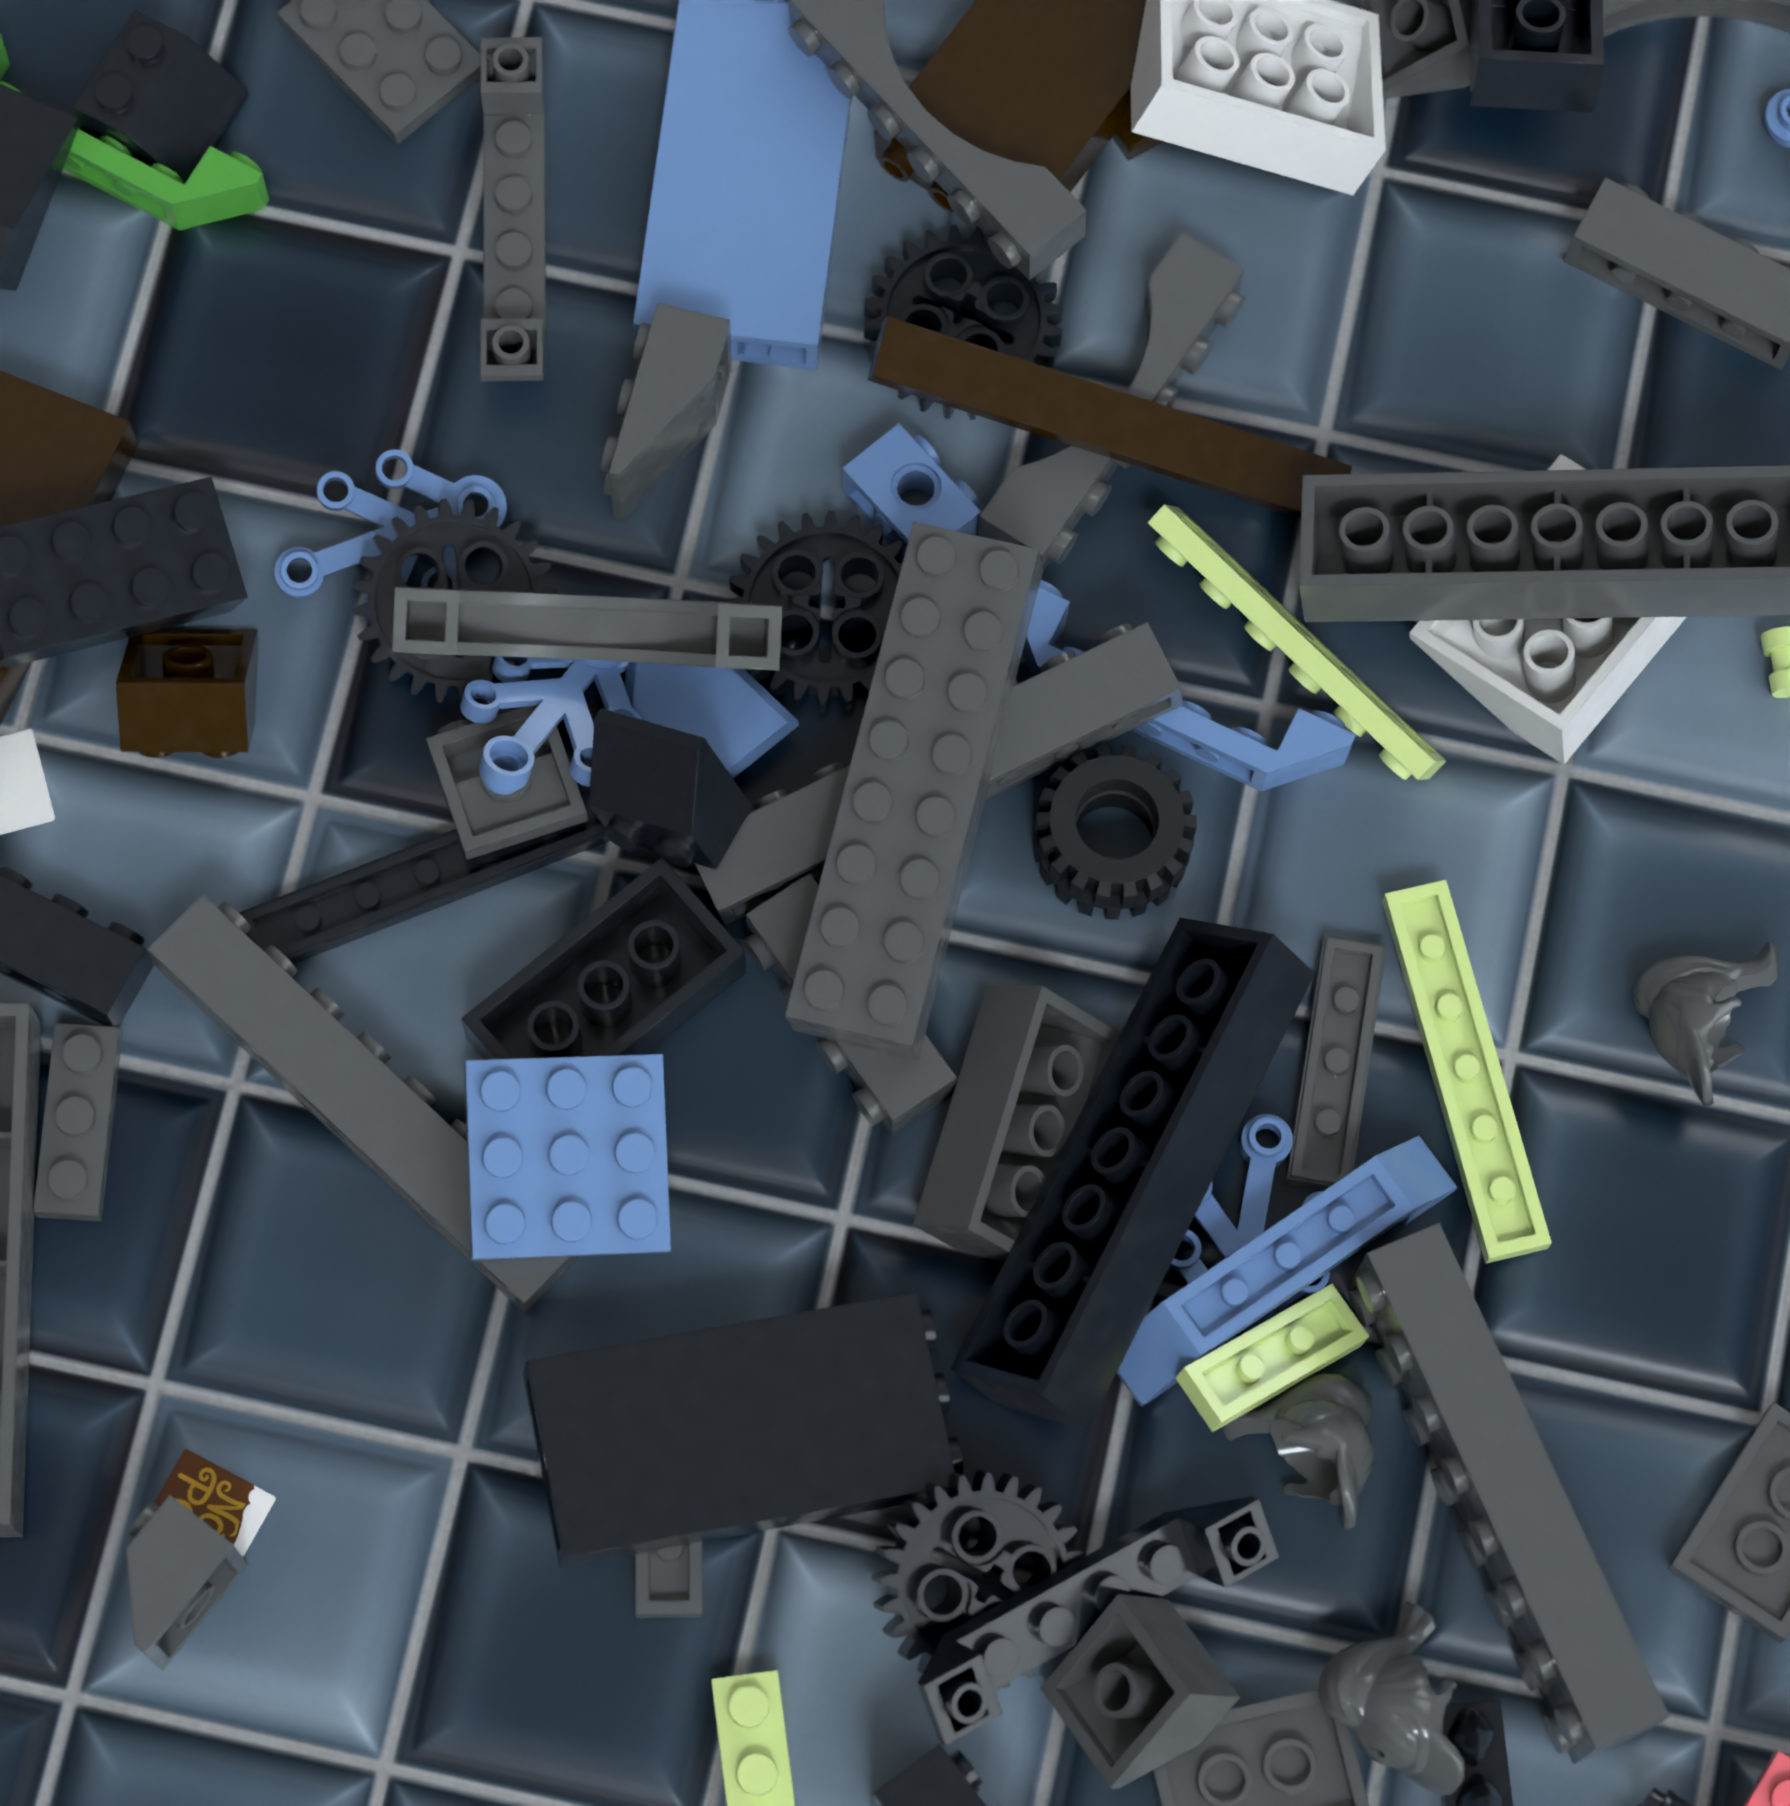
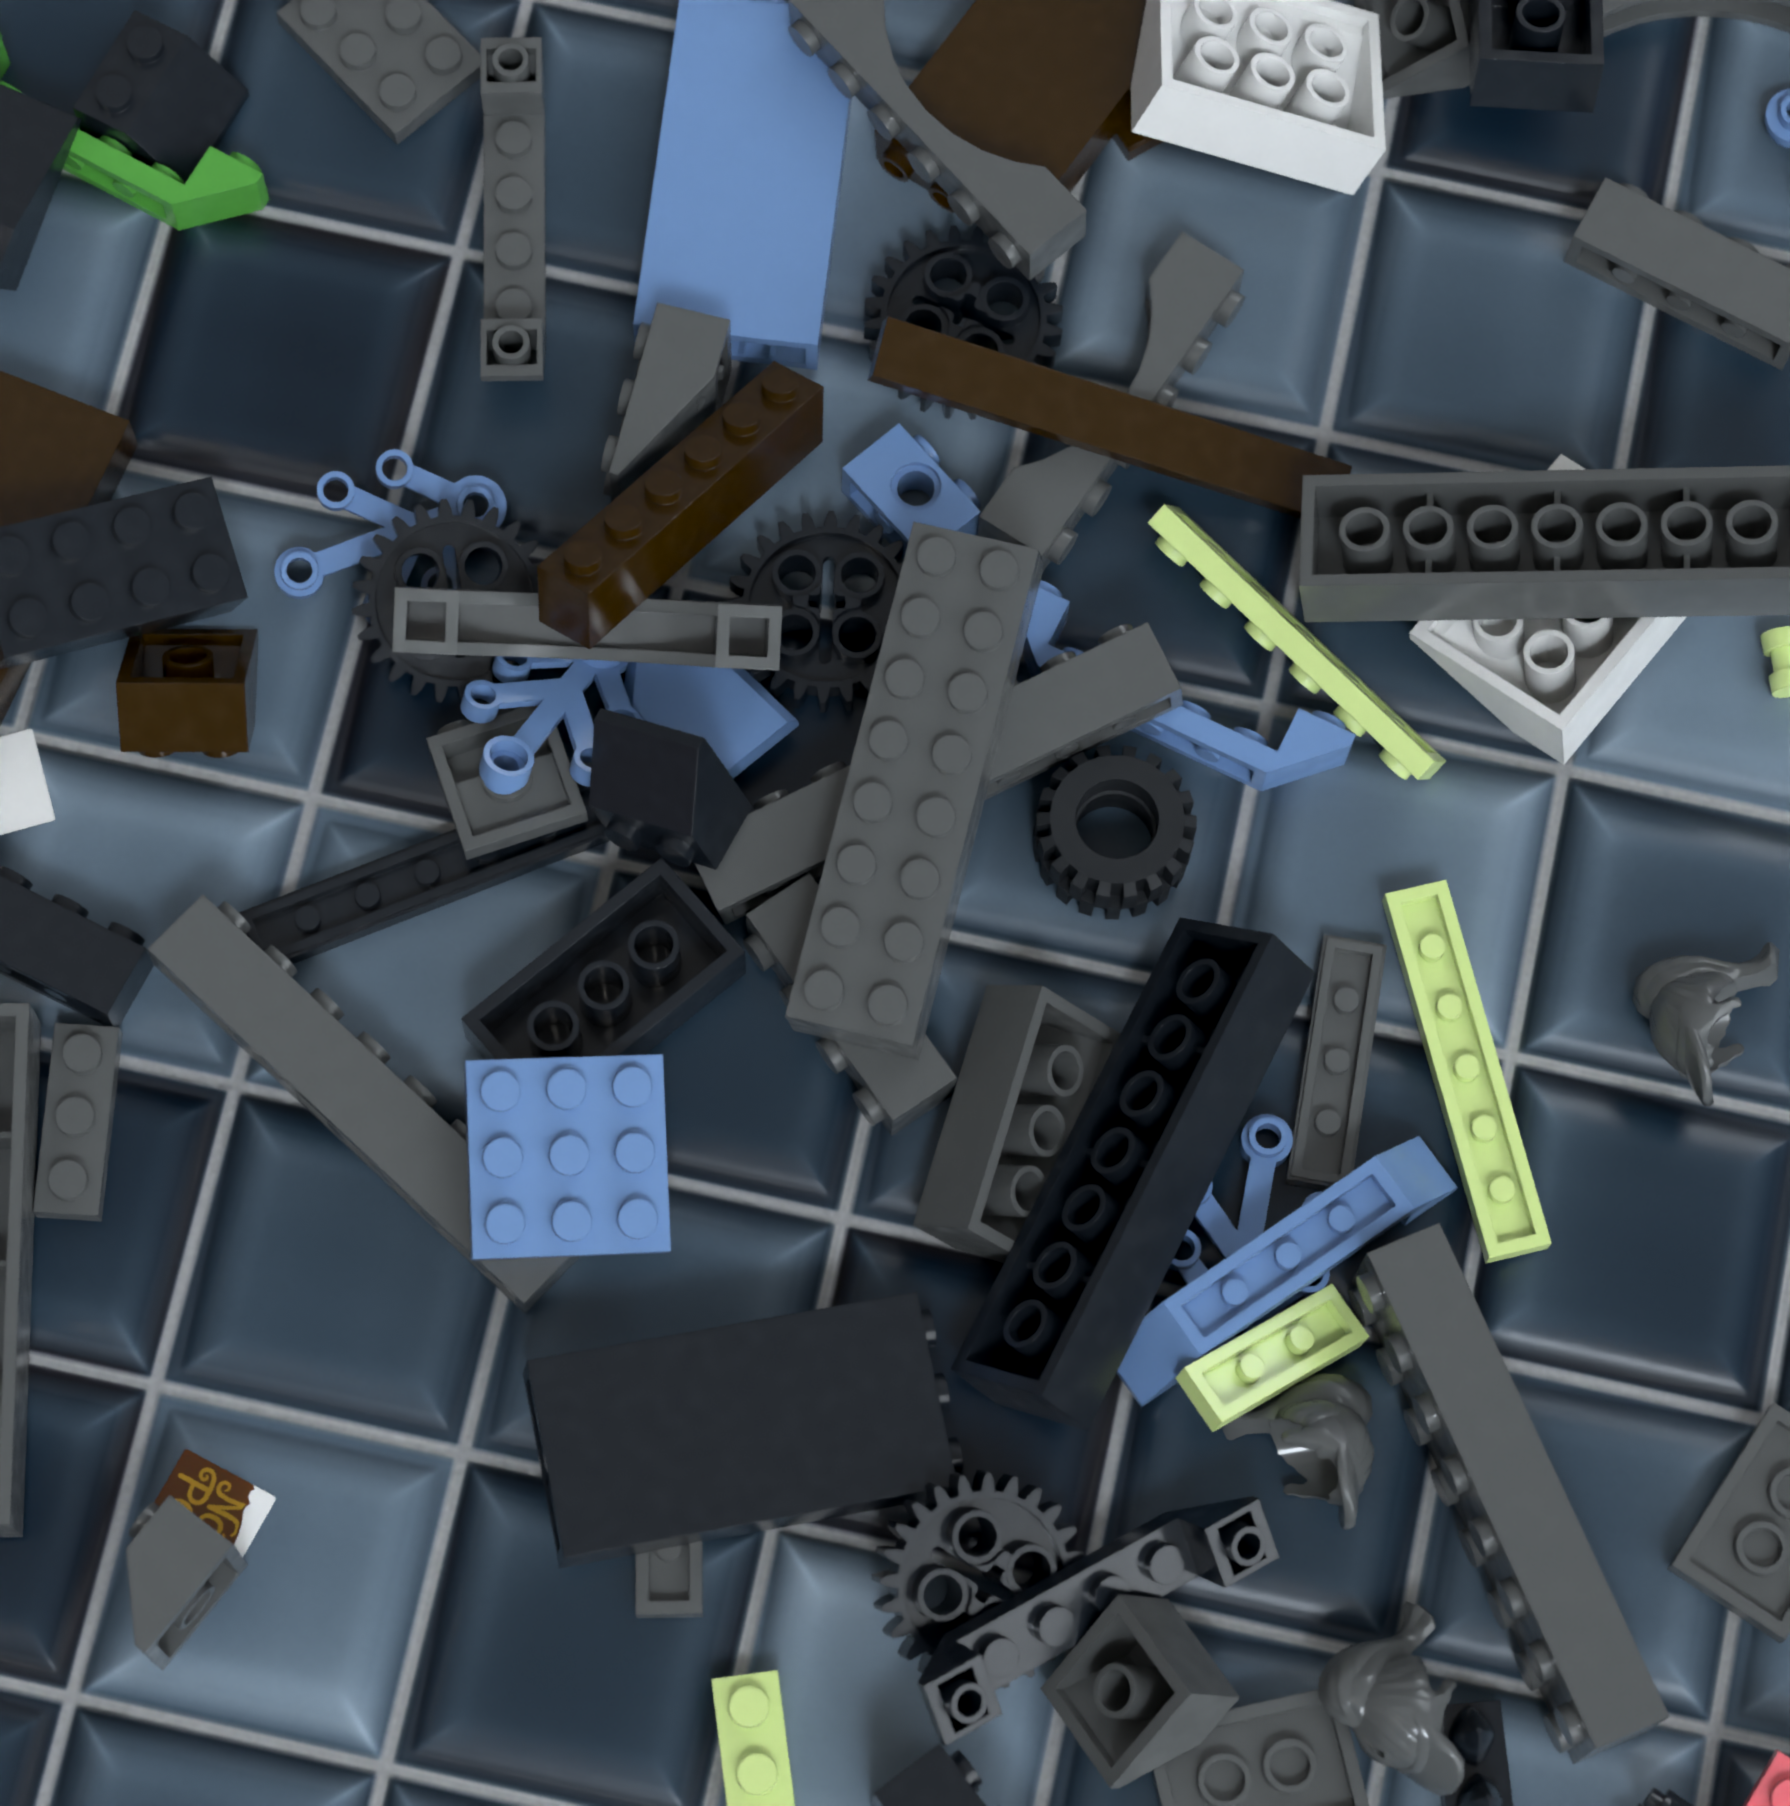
none -> dark brown brick [537,361,824,650]

